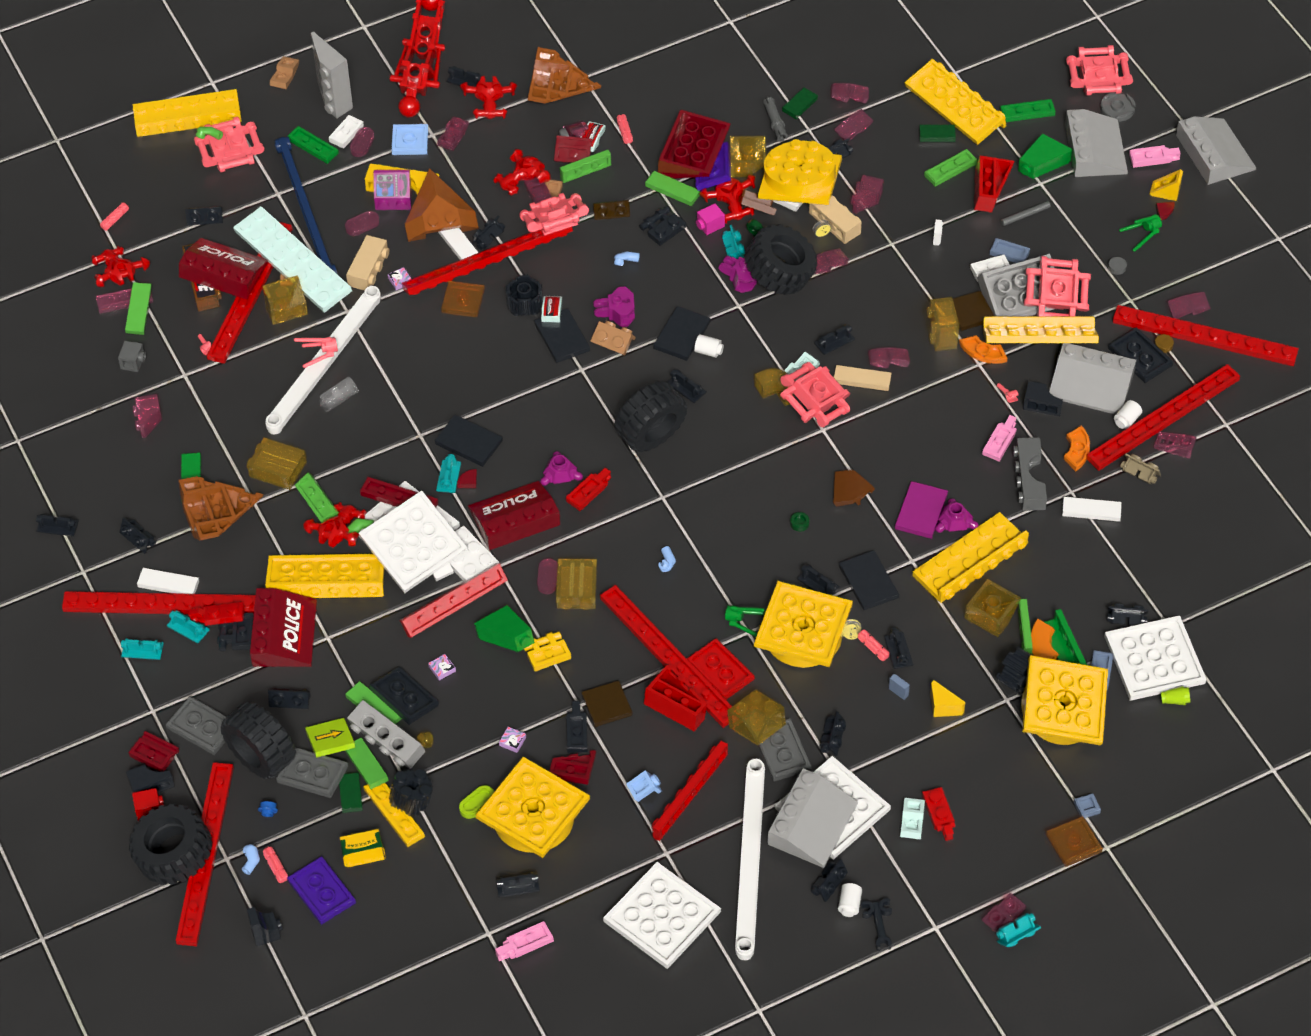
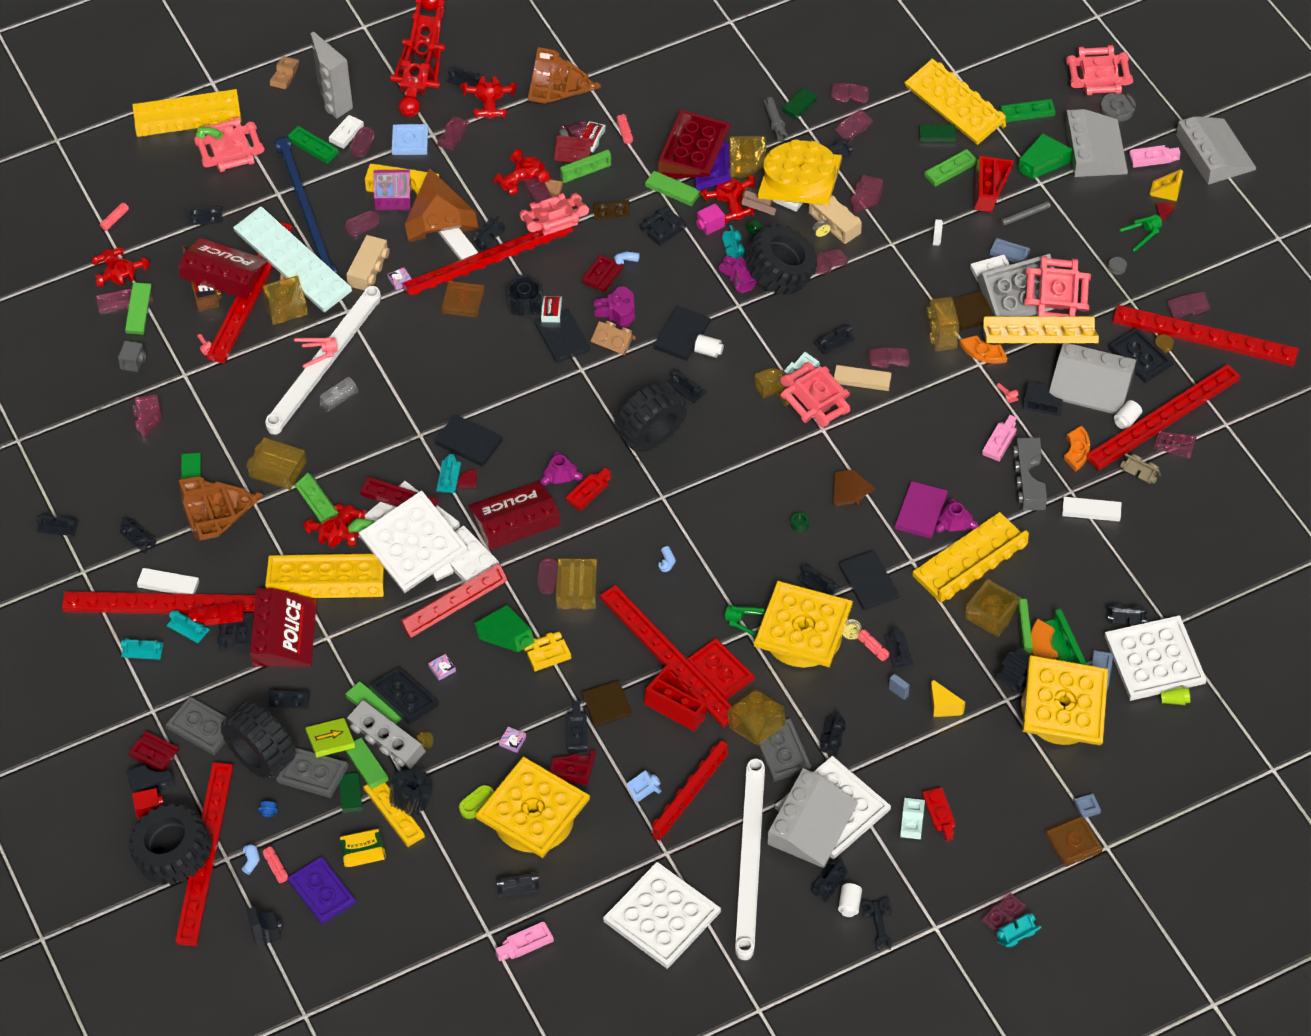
none -> dark red plate [582,255,623,293]

